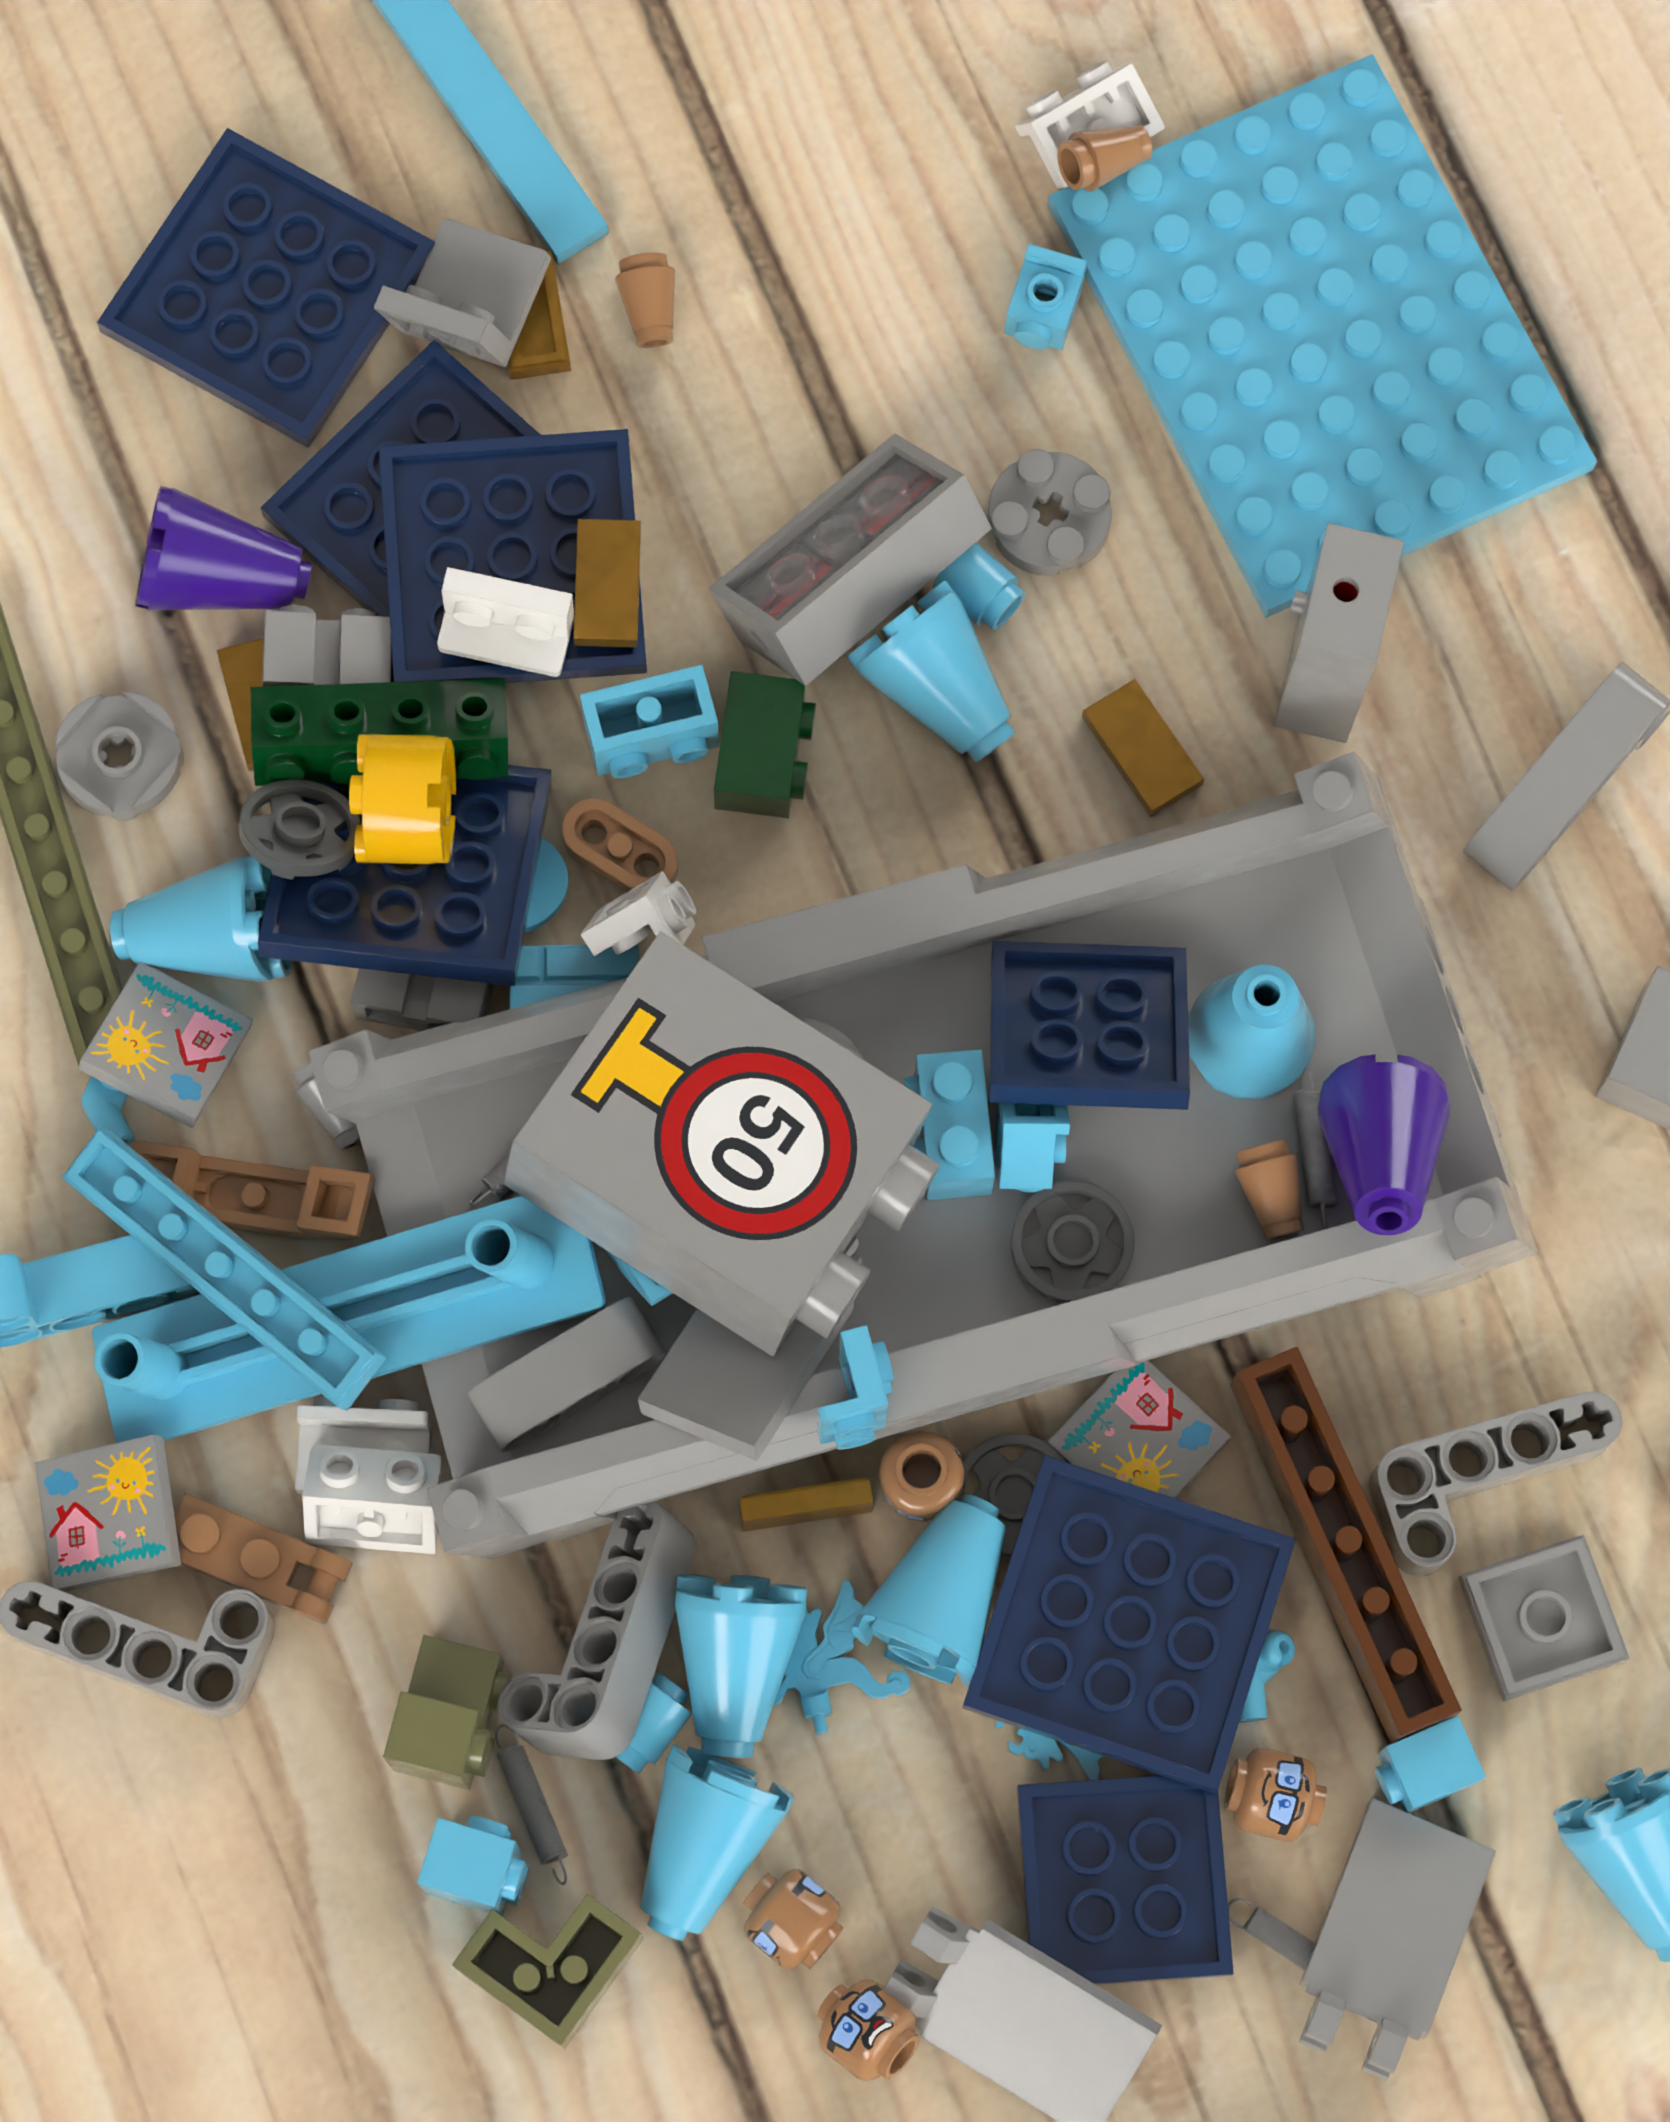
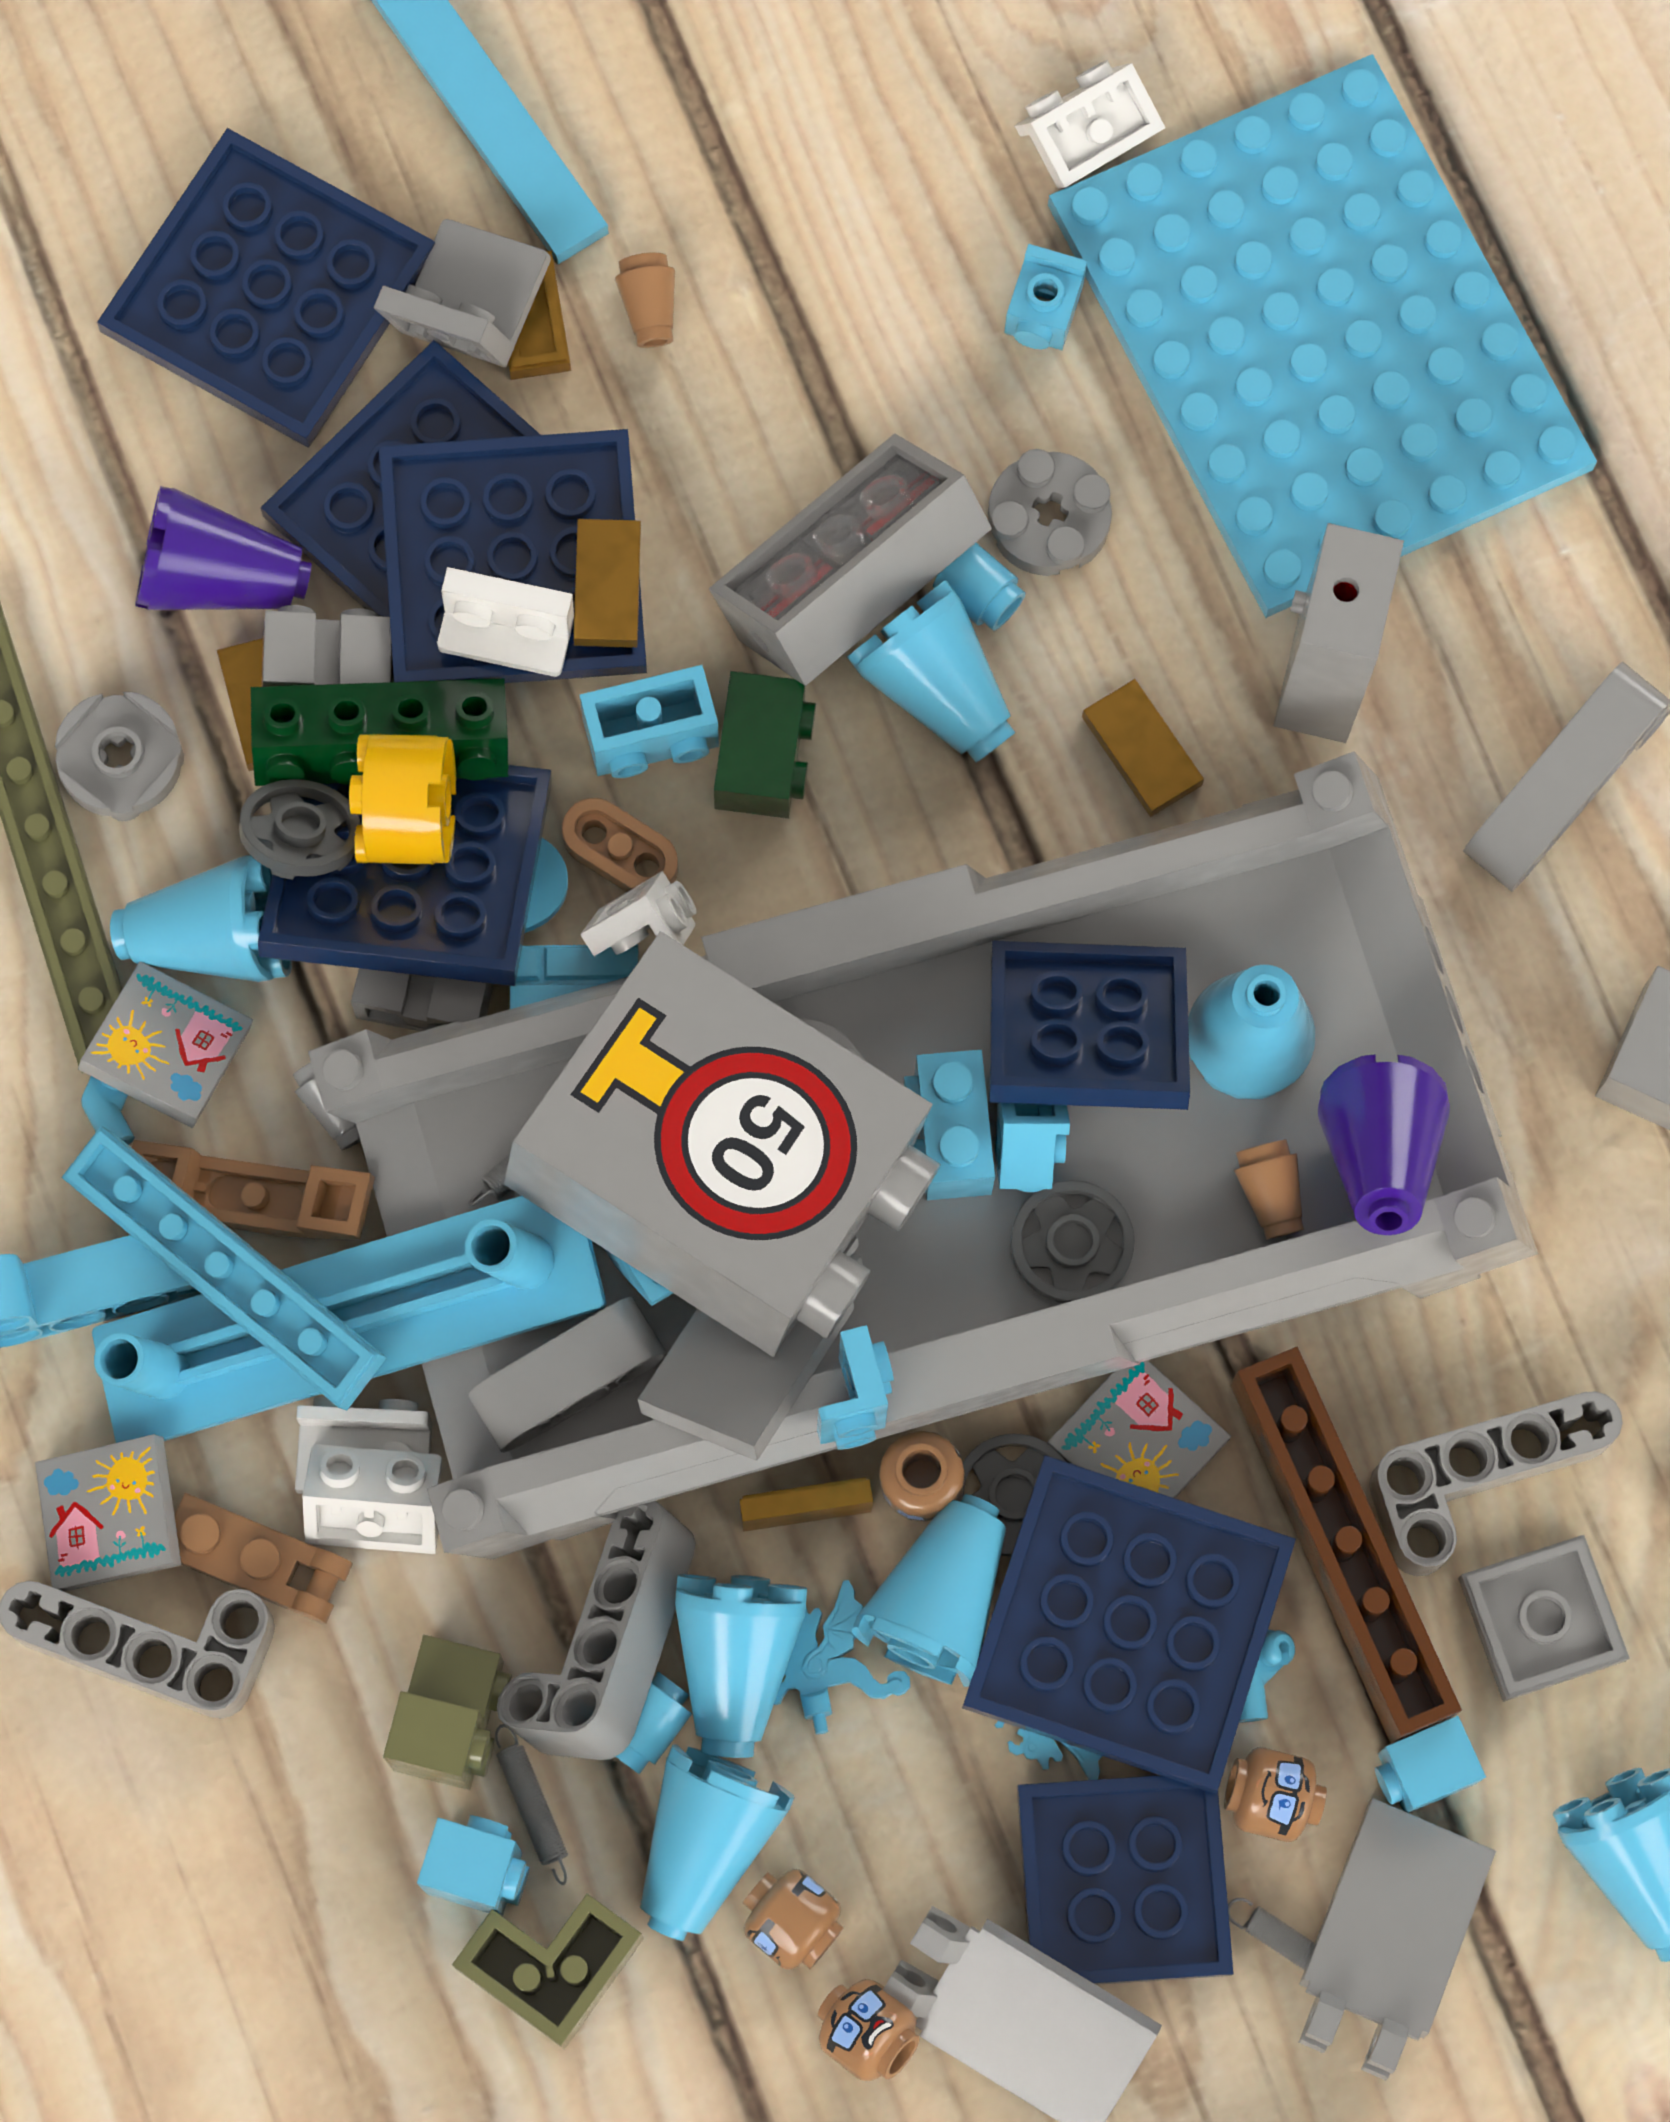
medium nougat cone [1057,125,1152,192] -> none
light grey piece [1293,1067,1337,1230] -> none

